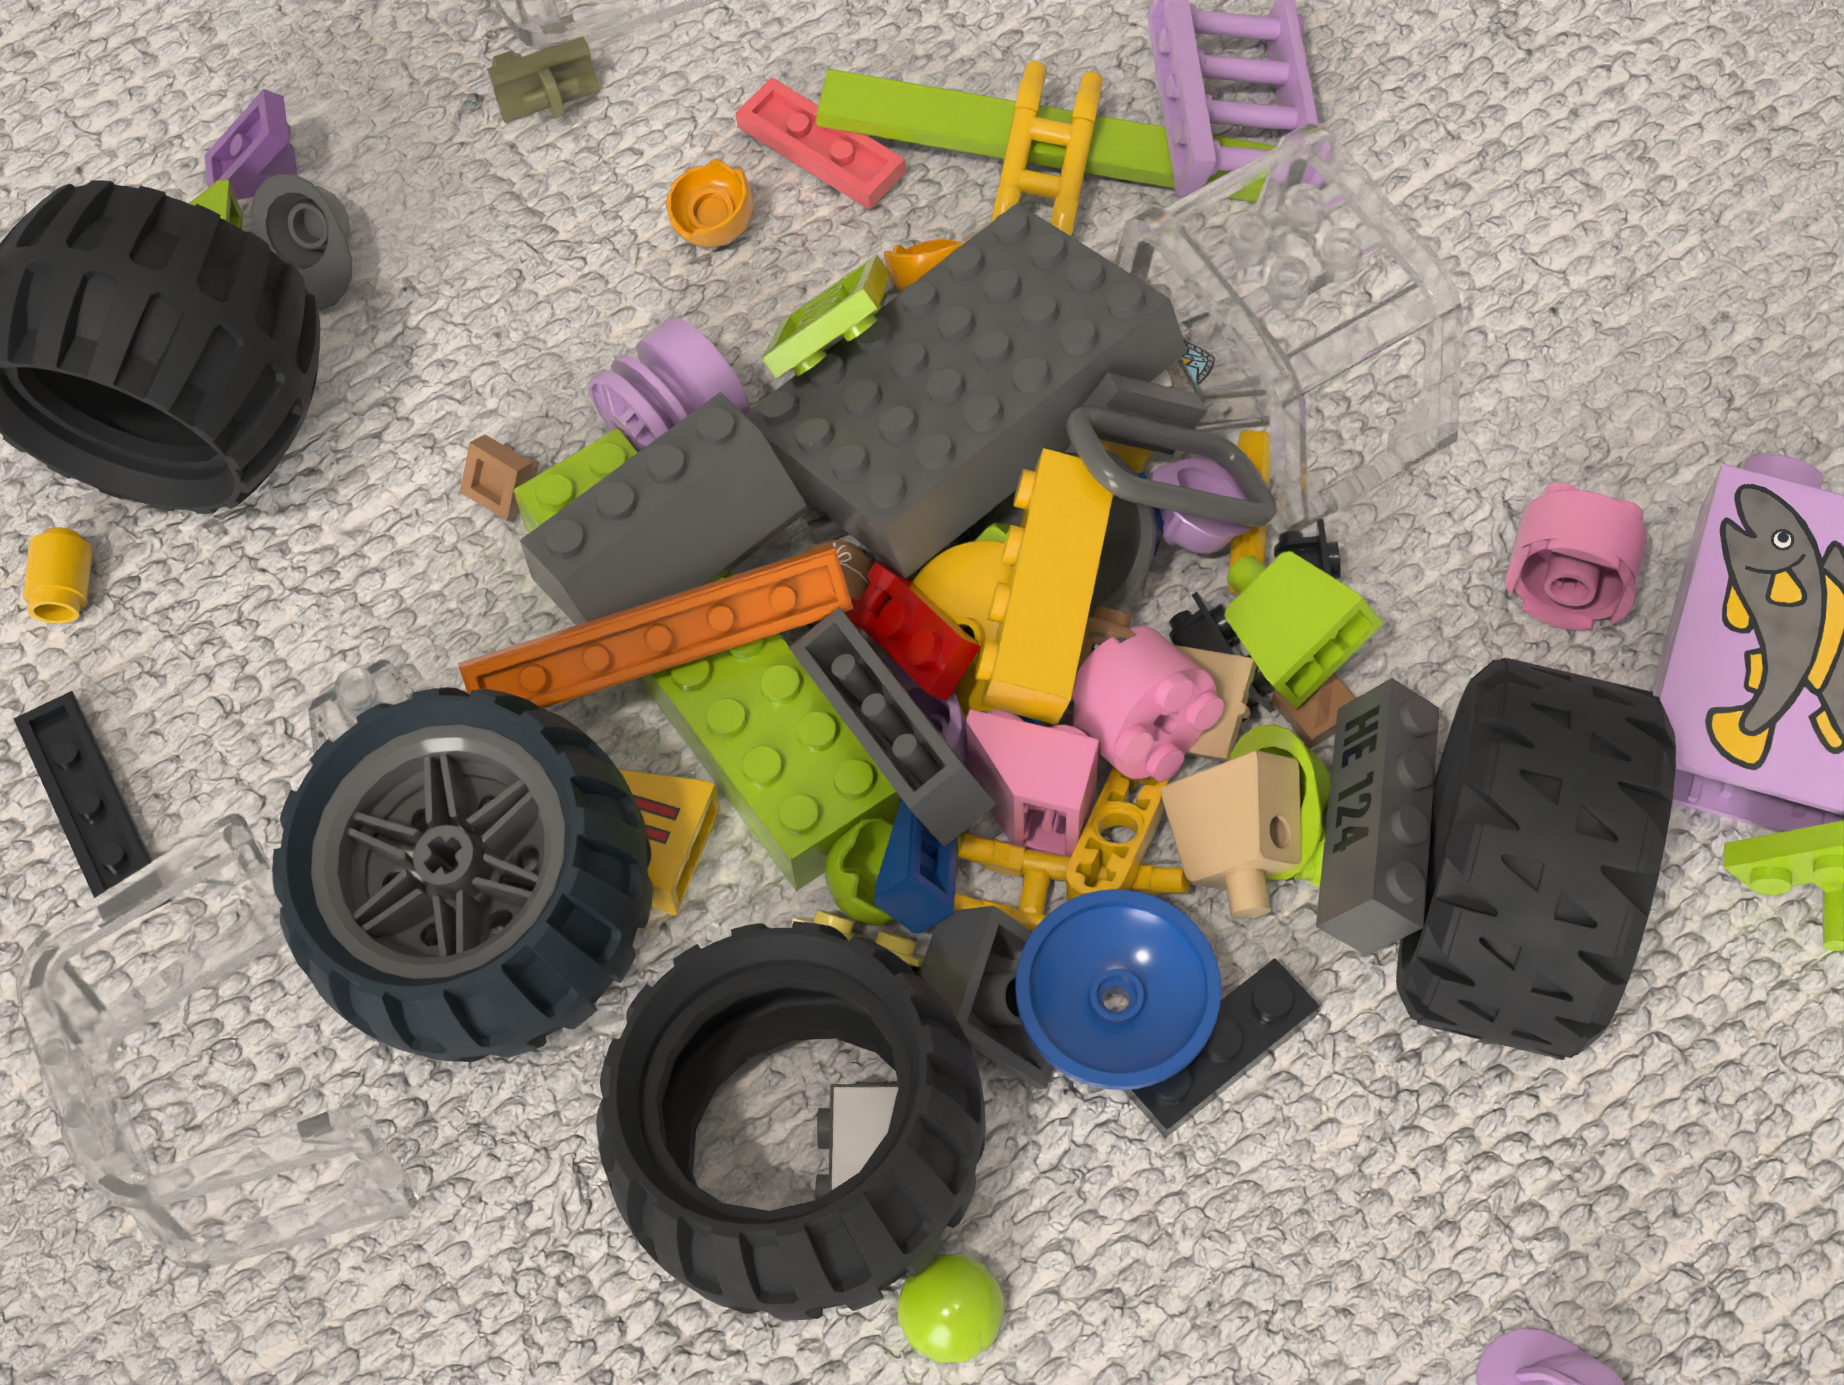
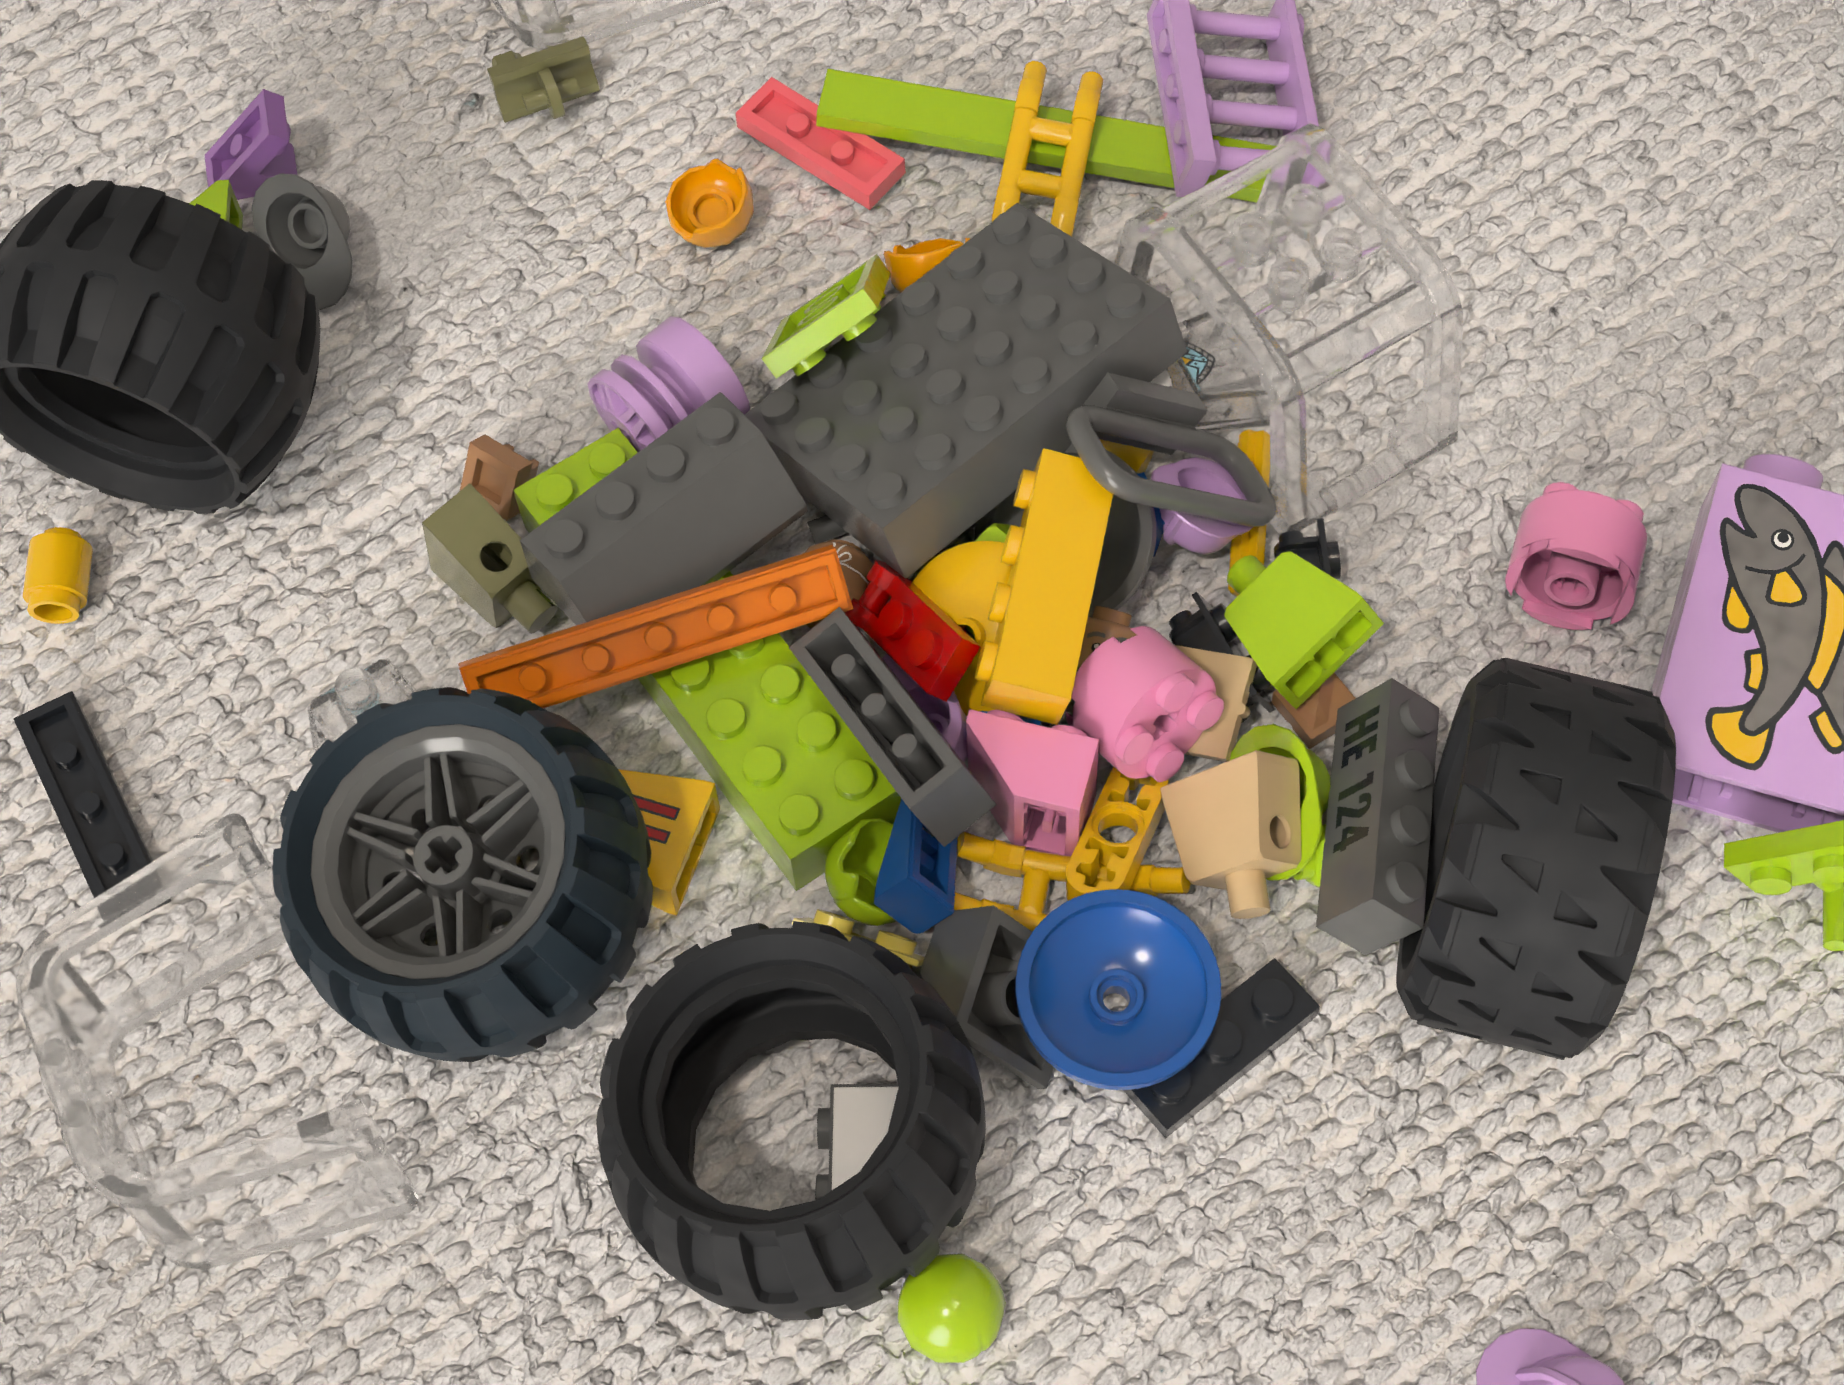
none -> olive torso [422,483,557,634]

